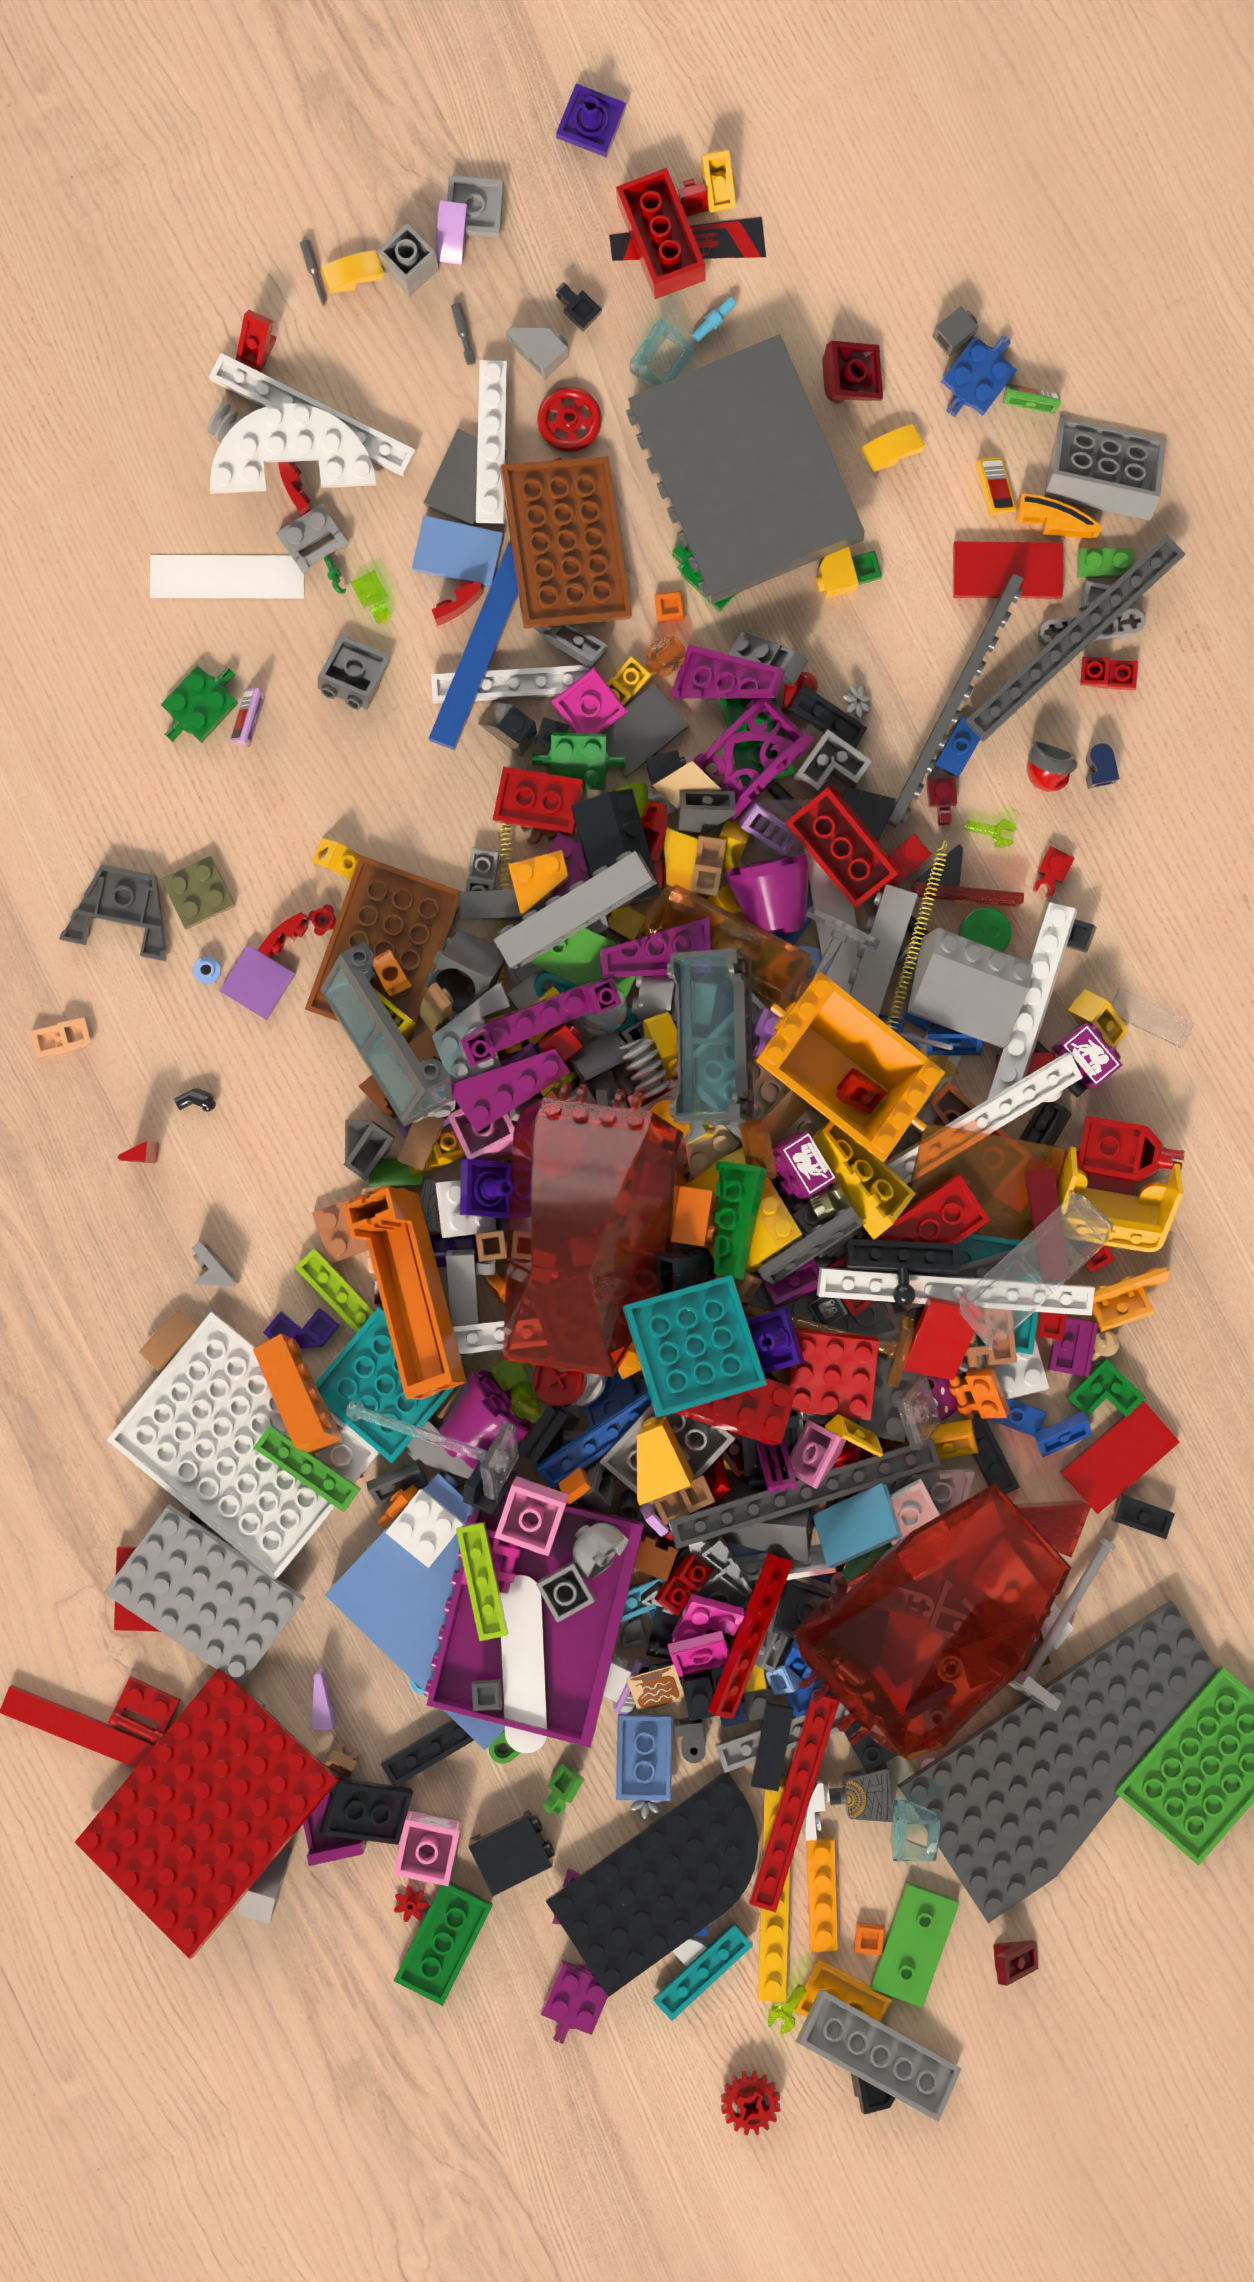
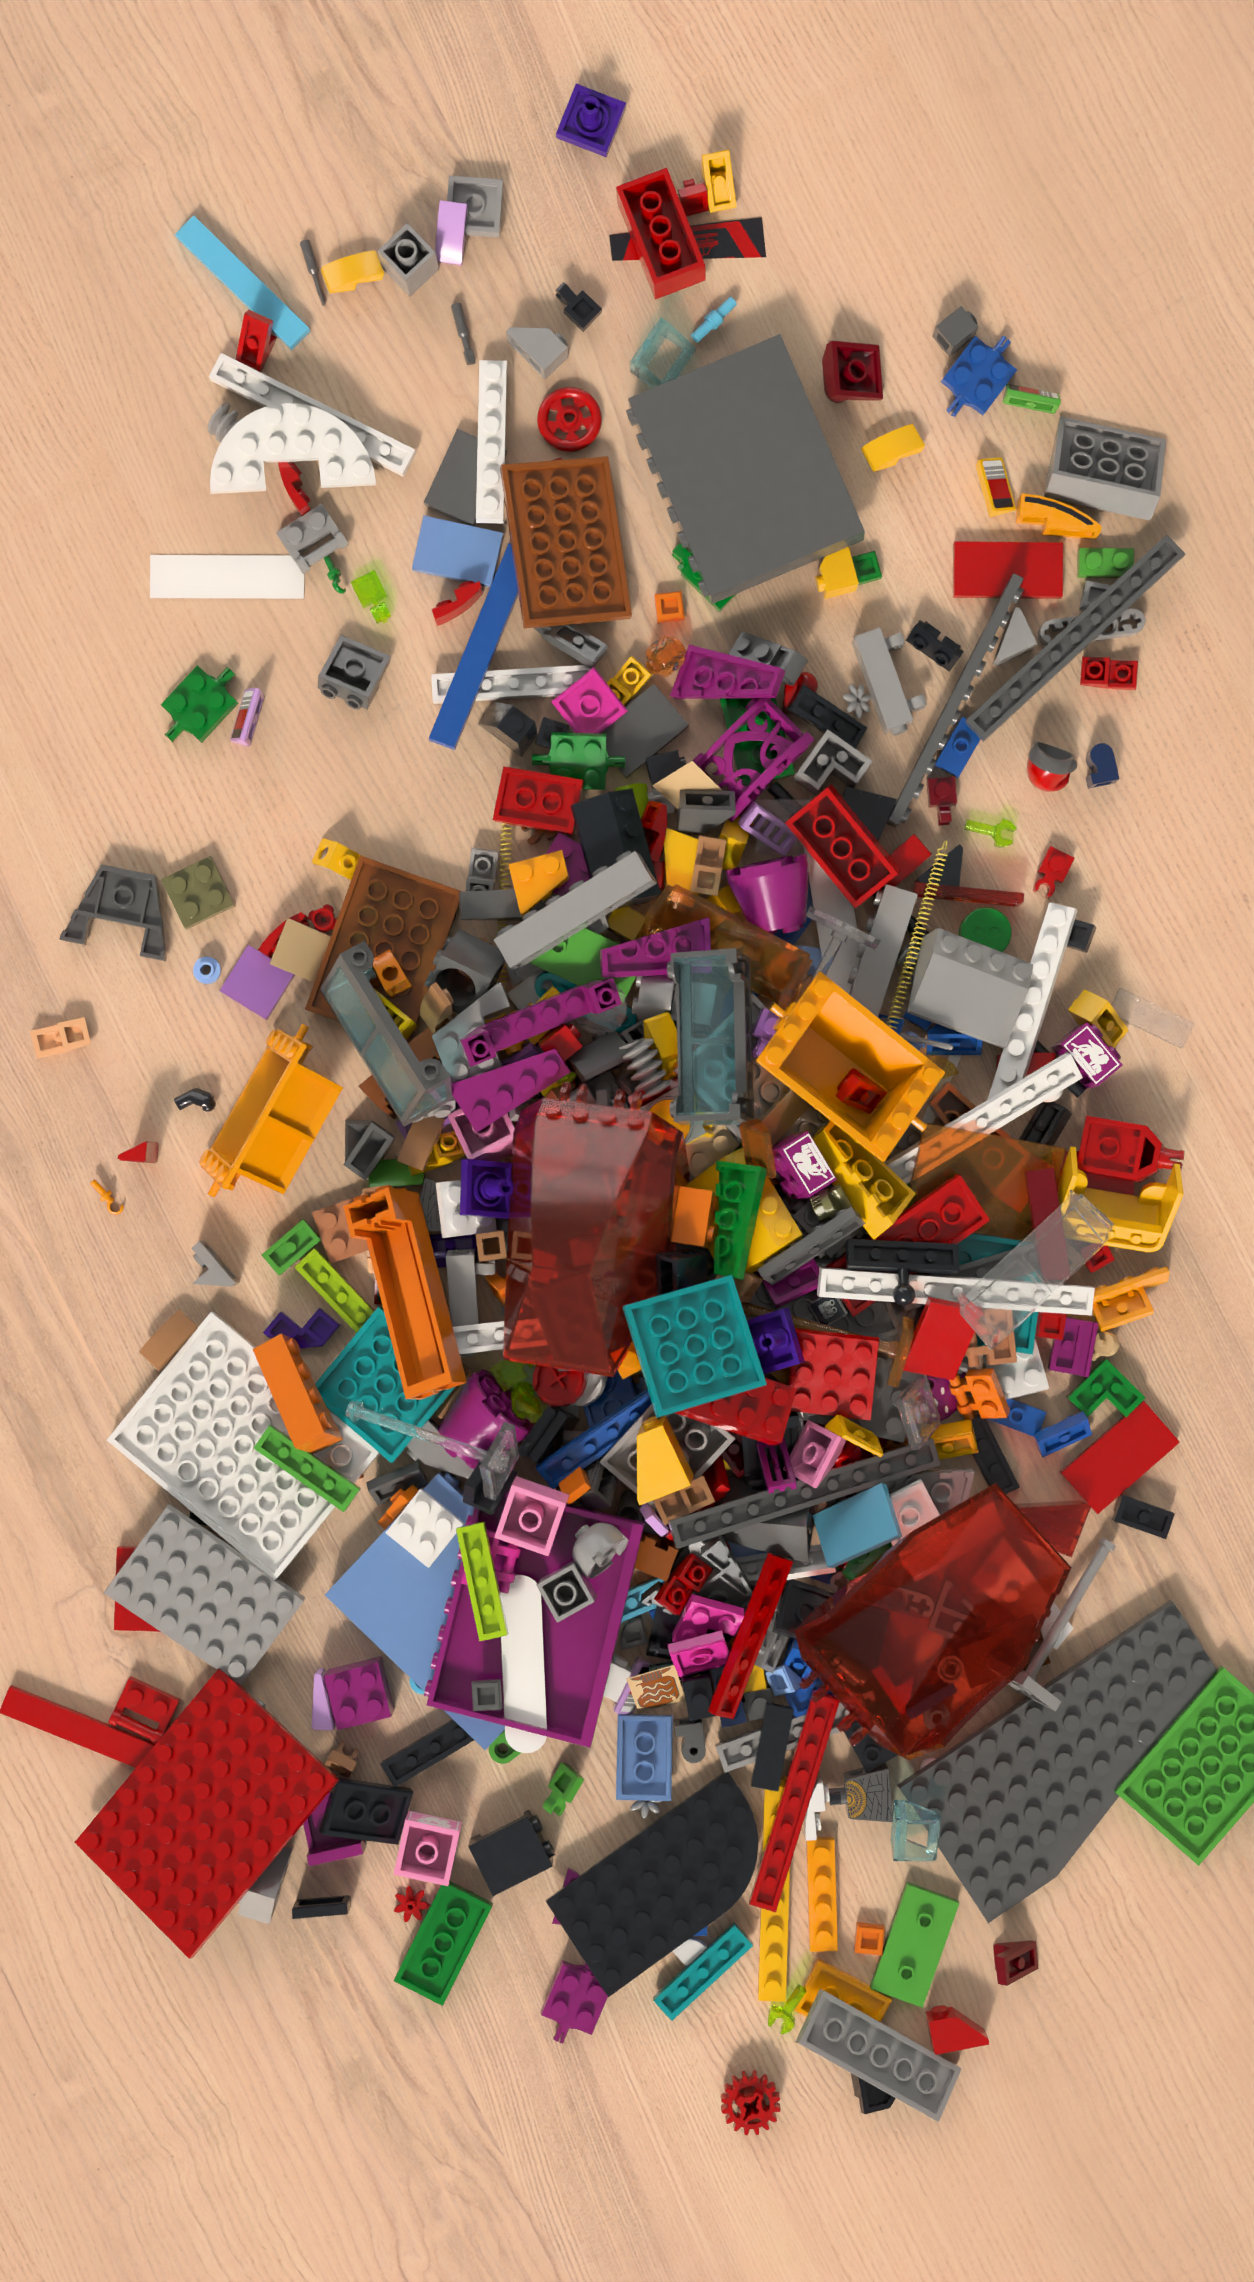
none -> light orange hand [90,1179,124,1215]
none -> medium azure tile [175,215,311,351]
none -> light orange piece [199,1024,343,1198]
none -> bright green plate [262,1219,321,1276]
none -> tan sticker [270,918,331,982]
none -> black tile [292,1895,351,1919]
none -> magenta brick [324,1656,395,1730]
none -> light grey brick [852,628,927,736]
none -> black hinge [906,620,964,672]
none -> red slope [925,2005,990,2055]
none -> light grey slope [993,607,1037,666]

